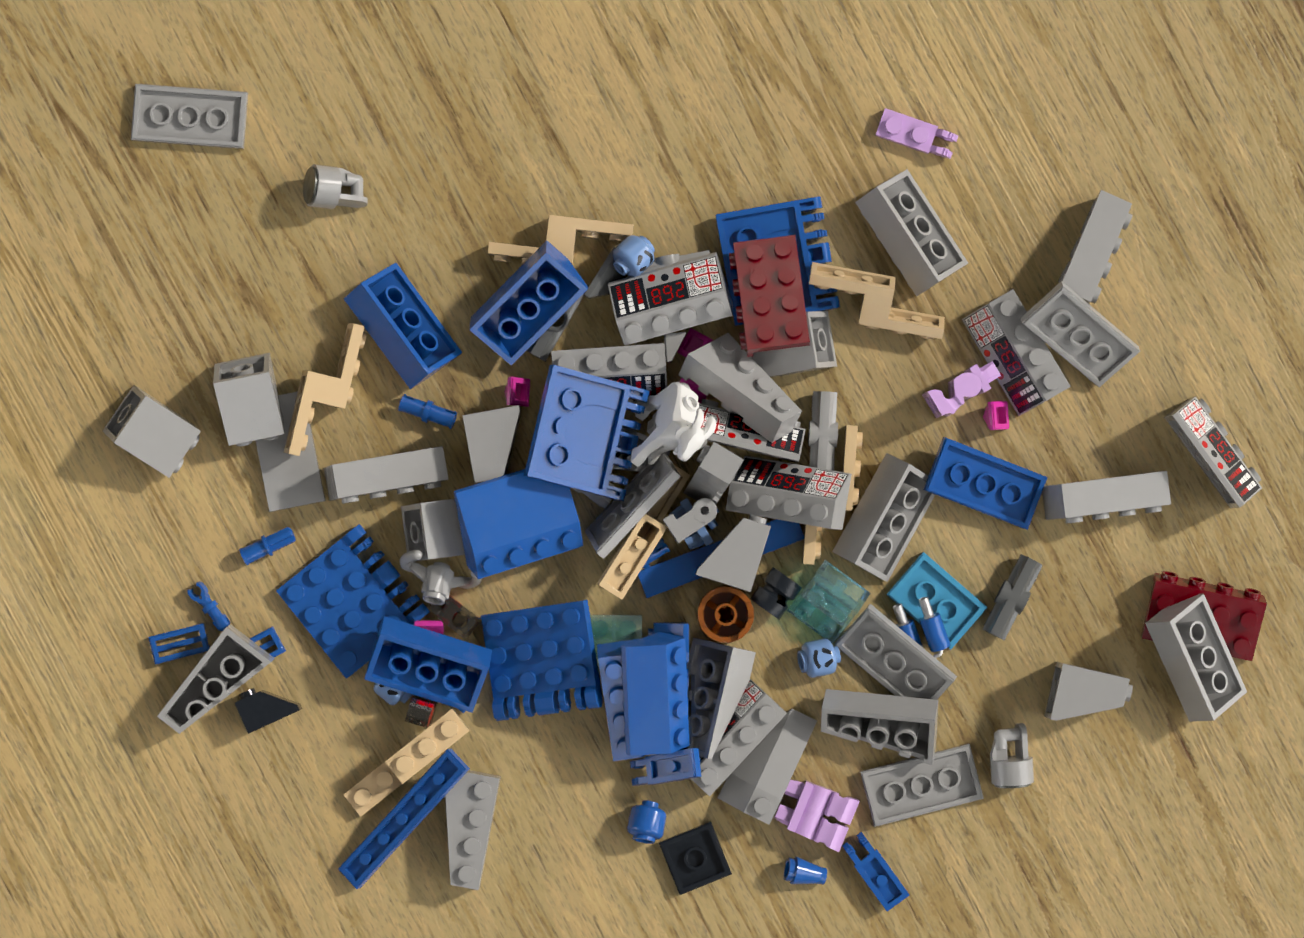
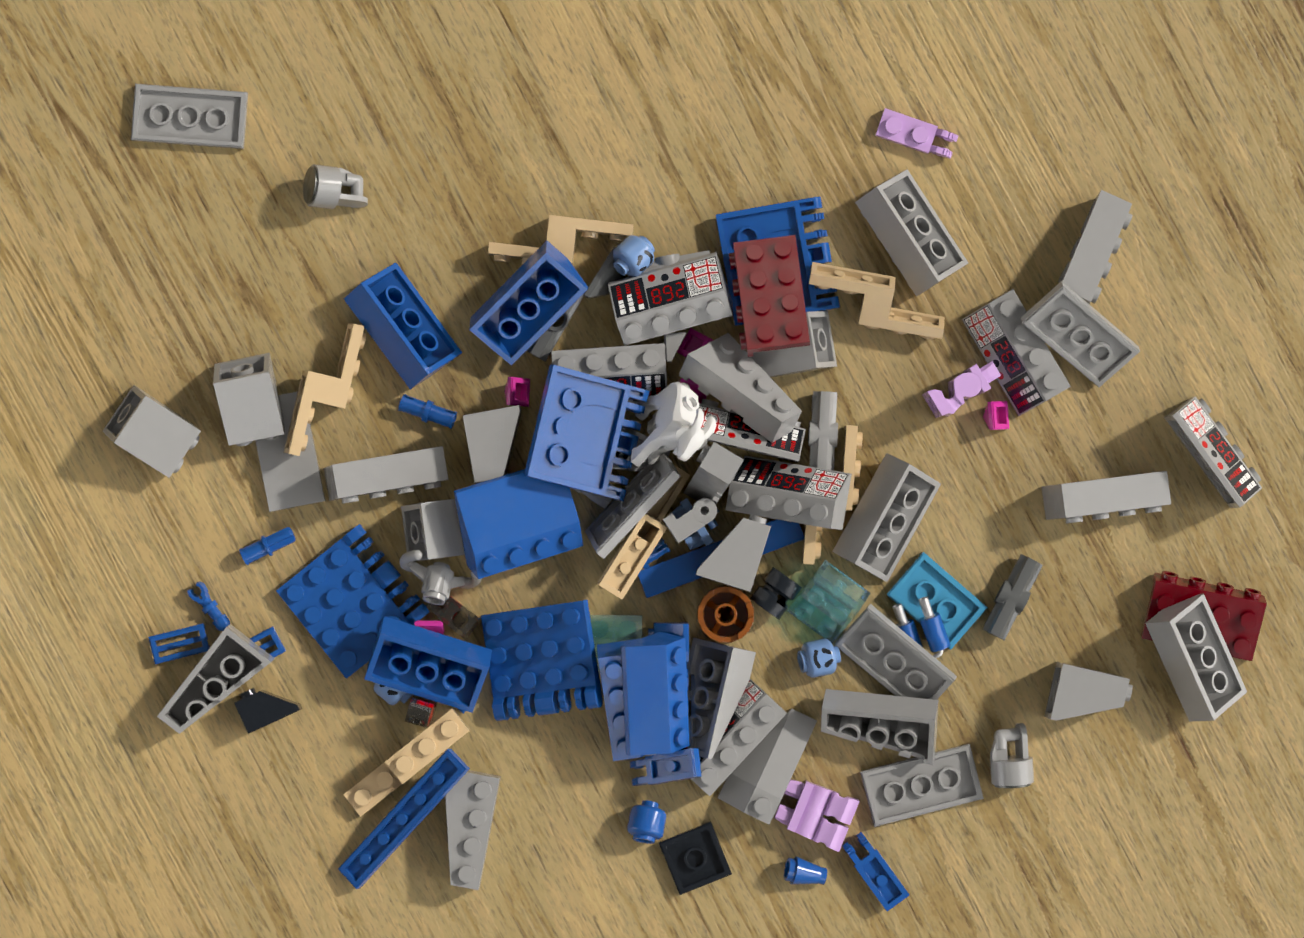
blue tile [923,437,1048,530] -> none

